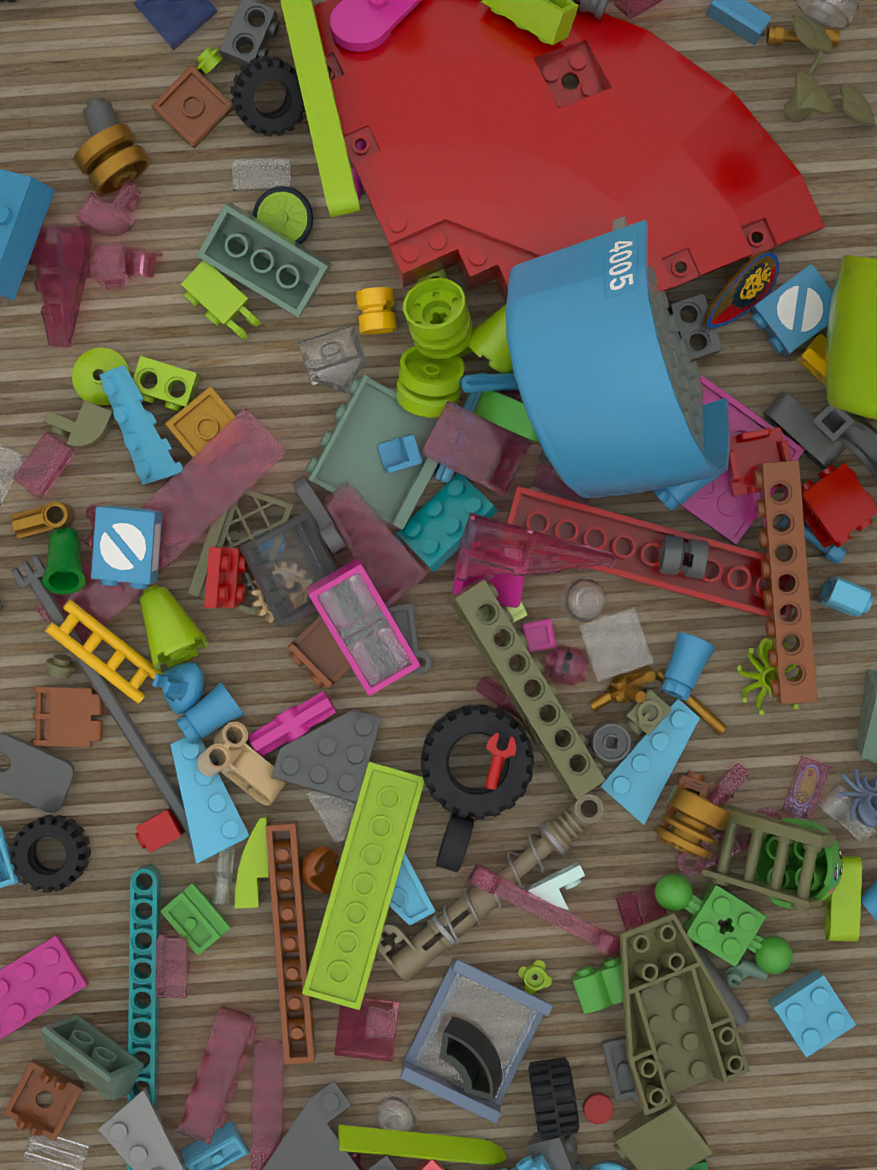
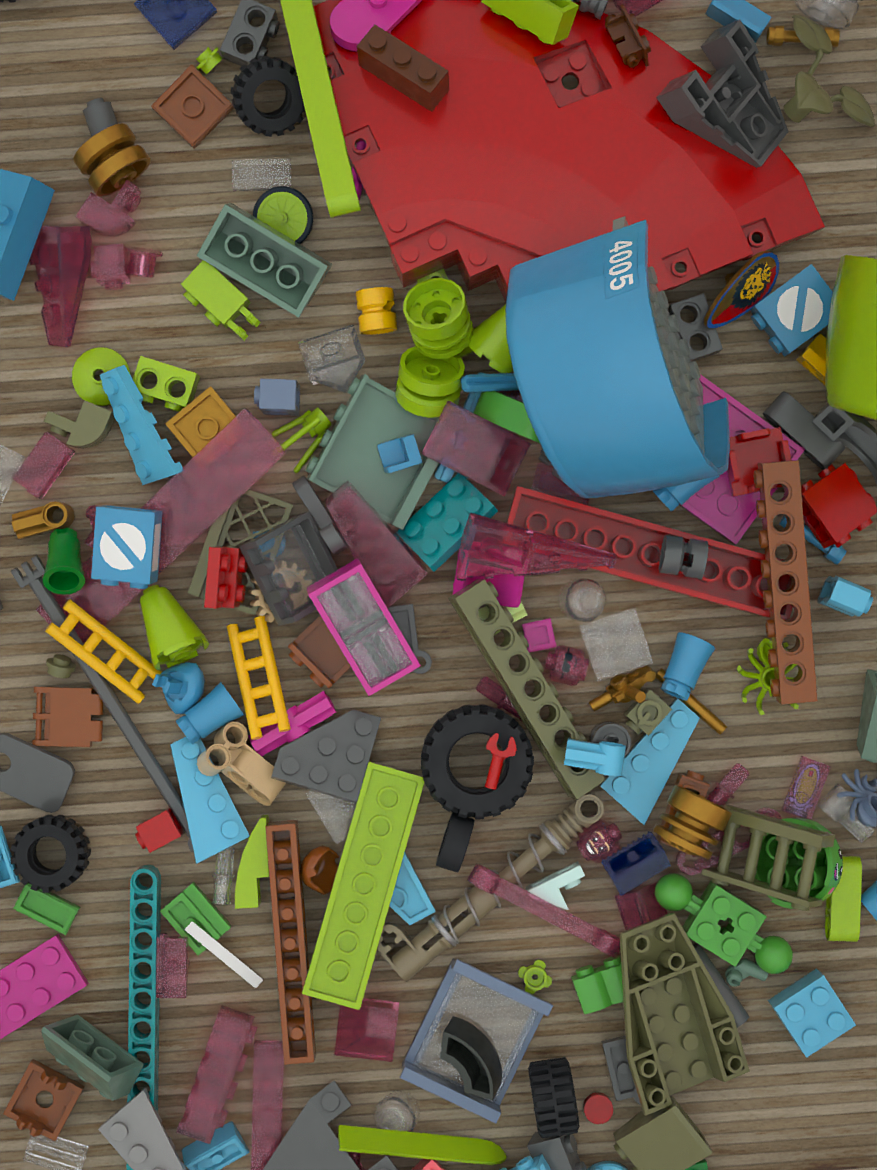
none -> bright green tile [13,883,81,935]
none -> white sticker [185,922,263,988]
none -> yellow bar [226,616,291,740]
none -> sand blue brick [254,379,300,416]
none -> lime plant [272,407,332,473]
none -> reddish brown brick [356,24,450,112]
none -> medium azure piece [564,739,626,776]
none -> clear pink head [576,819,622,863]
none -> clear blue brick [601,831,671,896]
none -> reddish brown hinge [605,4,651,68]
none -> dark grey wedge [656,19,789,168]

